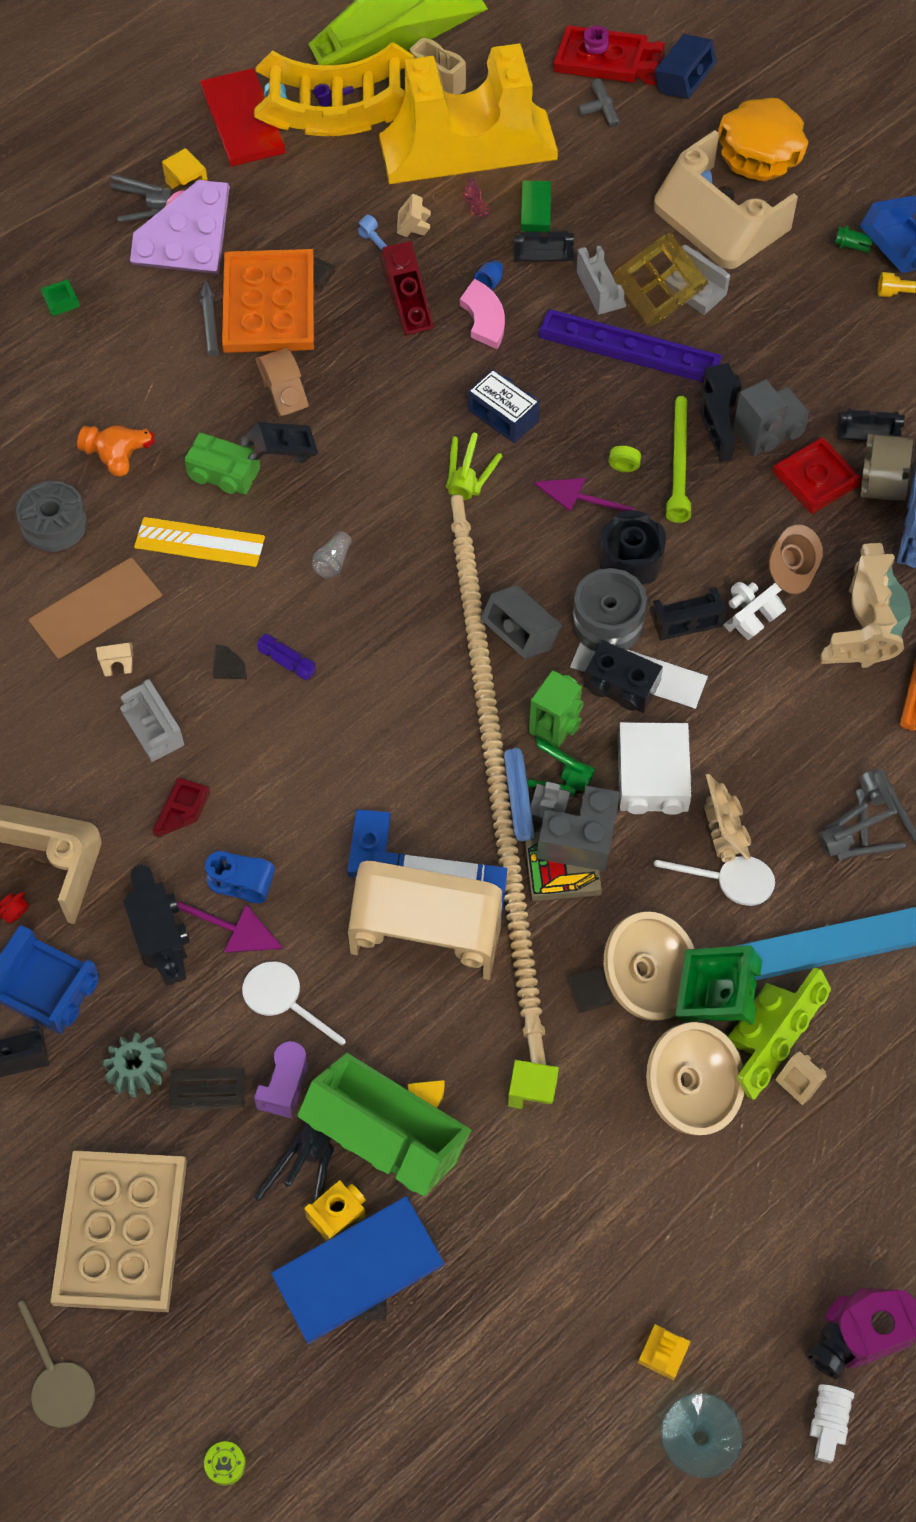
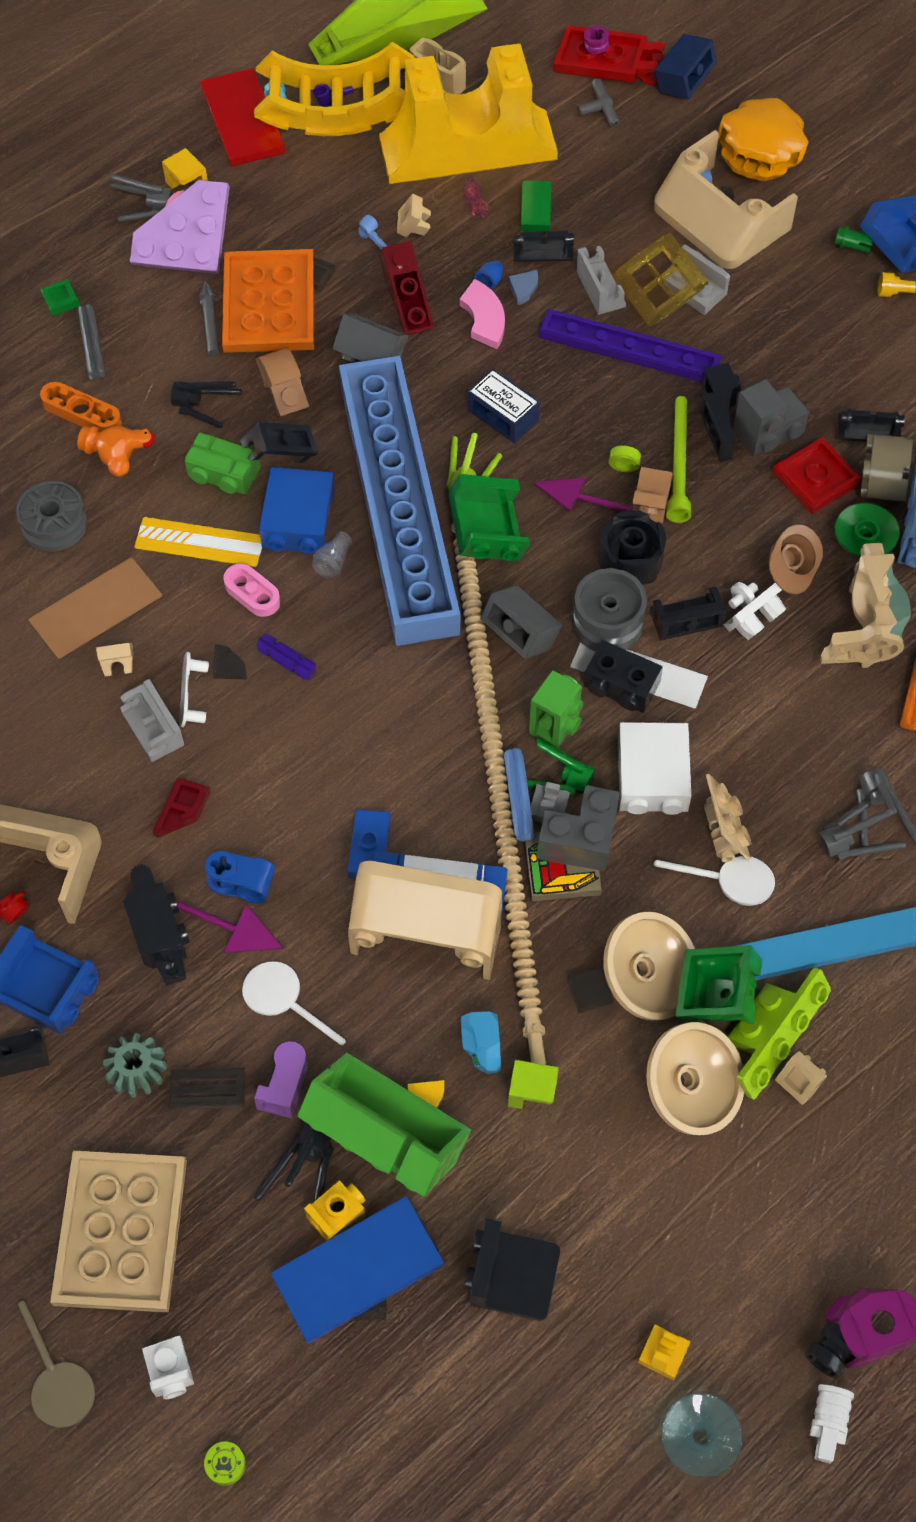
none -> orange beam [40,382,122,431]
none -> dark grey axle [77,304,105,381]
none -> white bracket [142,1336,194,1399]
none -> black plant [171,381,242,428]
none -> white piece [179,652,209,727]
none -> bright pink plate [224,564,280,617]
none -> blue panel [259,467,335,554]
none -> dark grey brick [332,313,408,363]
none -> medium blue brick [339,356,460,646]
none -> green panel [448,474,530,562]
none -> dark azure rock [461,1011,501,1074]
none -> black bracket [464,1219,560,1321]
none -> sand blue tile [508,270,538,305]
none -> medium nougat brick [633,467,673,523]
none -> green dish [835,503,900,557]

